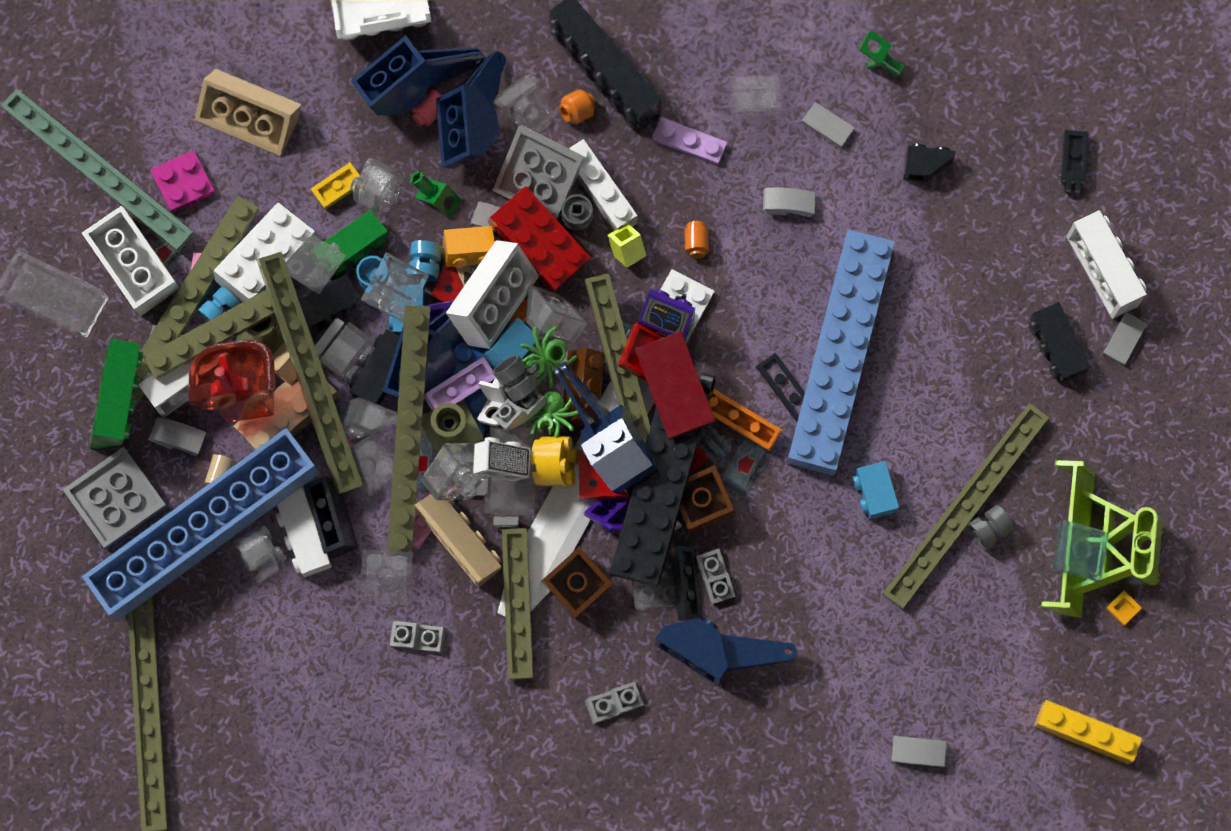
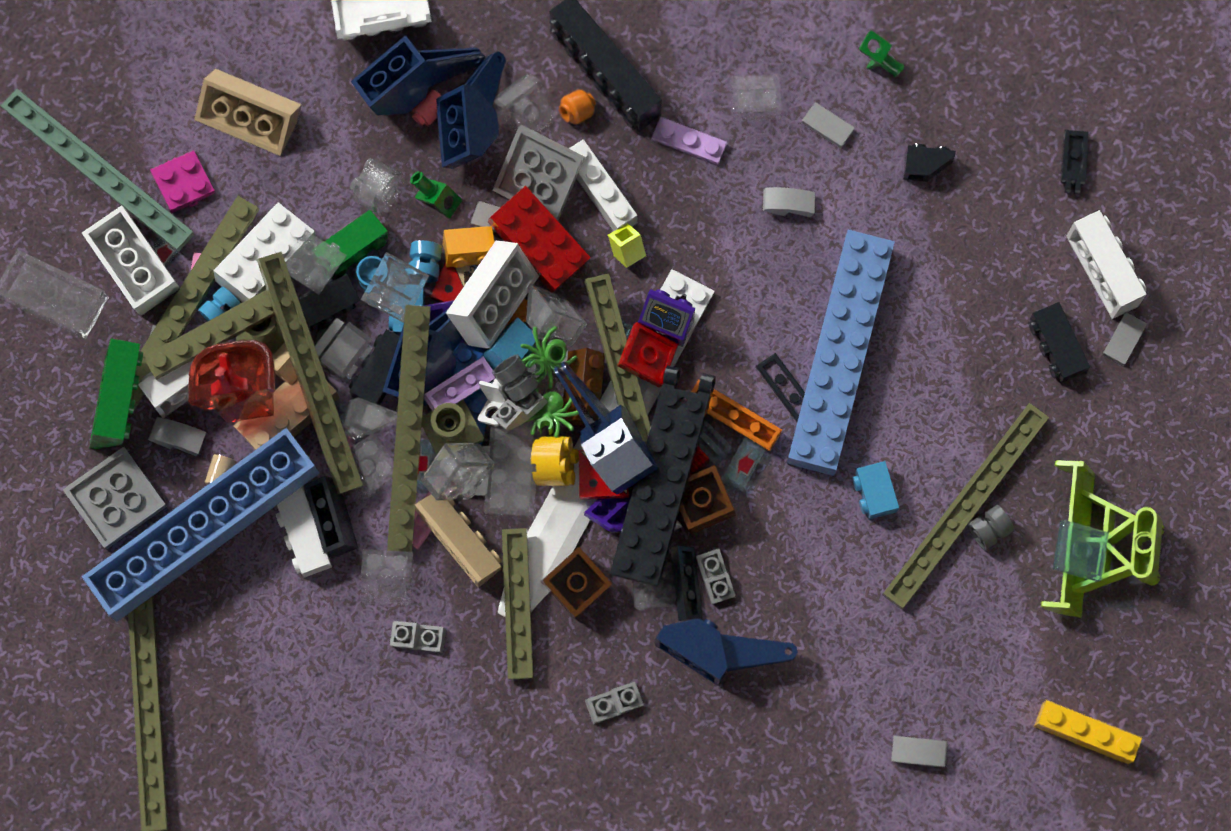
clear brick [232,525,286,584] -> none
yellow plate [311,163,365,210] -> none
brick [473,438,530,481] -> none
light grey tile [493,516,519,530] -> none
dark grey wheel [561,194,593,234] -> none
dark red tile [635,331,716,440] -> none
orange brick [684,221,709,259] -> none
light orange tile [1106,591,1142,626] -> none

